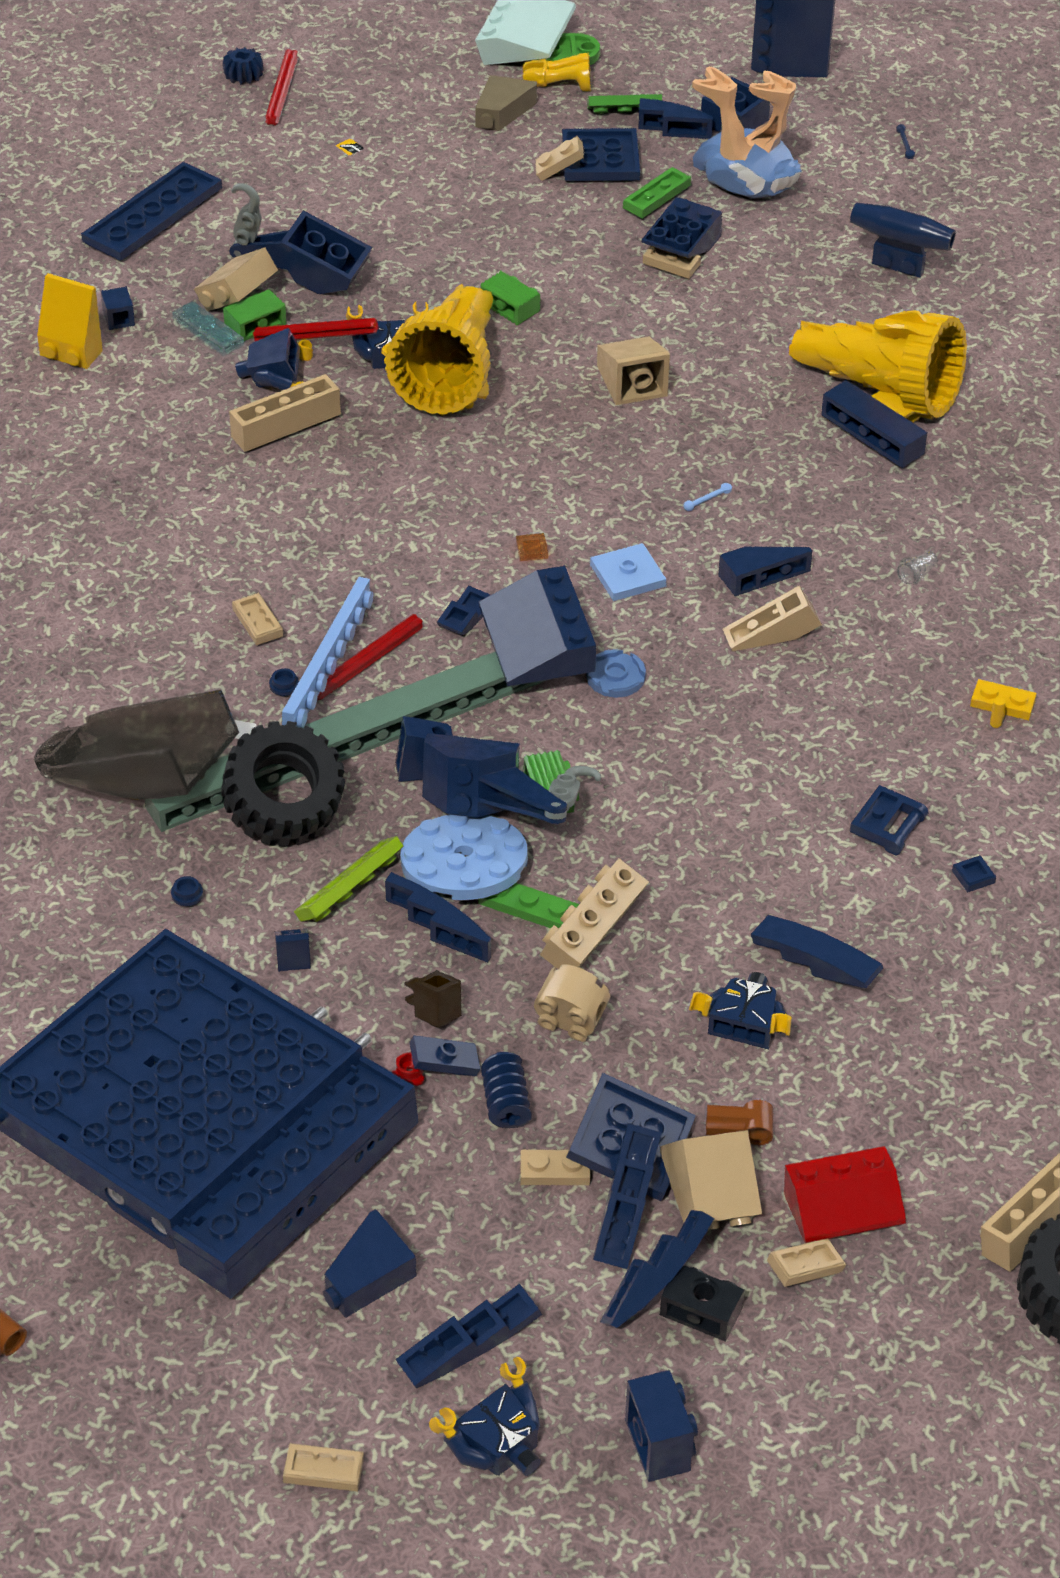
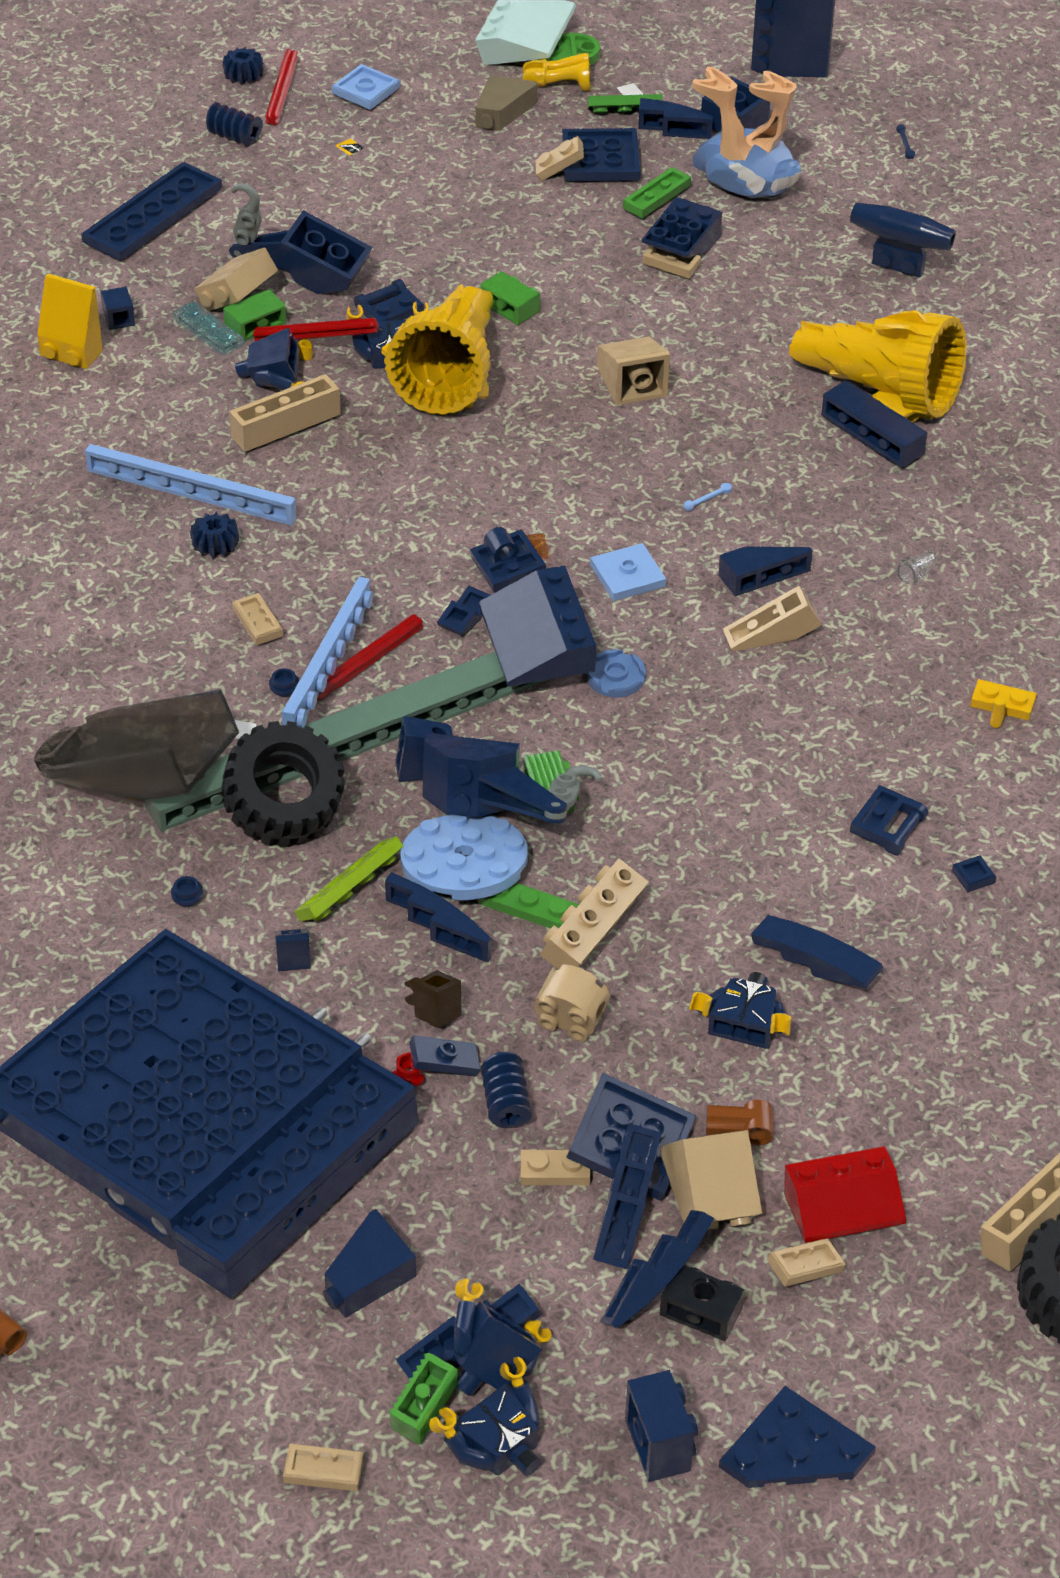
none -> light blue plate [85,444,297,526]
none -> dark blue gear [190,511,239,559]
none -> dark blue piece [206,102,263,146]
none -> light blue plate [331,64,400,110]
none -> dark blue plate [354,279,424,321]
none -> bright green brick [389,1353,458,1444]
none -> dark blue torso [453,1278,552,1396]
none -> dark blue plate [470,527,546,593]
none -> white sticker [617,83,643,95]
none -> dark blue plate [719,1386,876,1488]

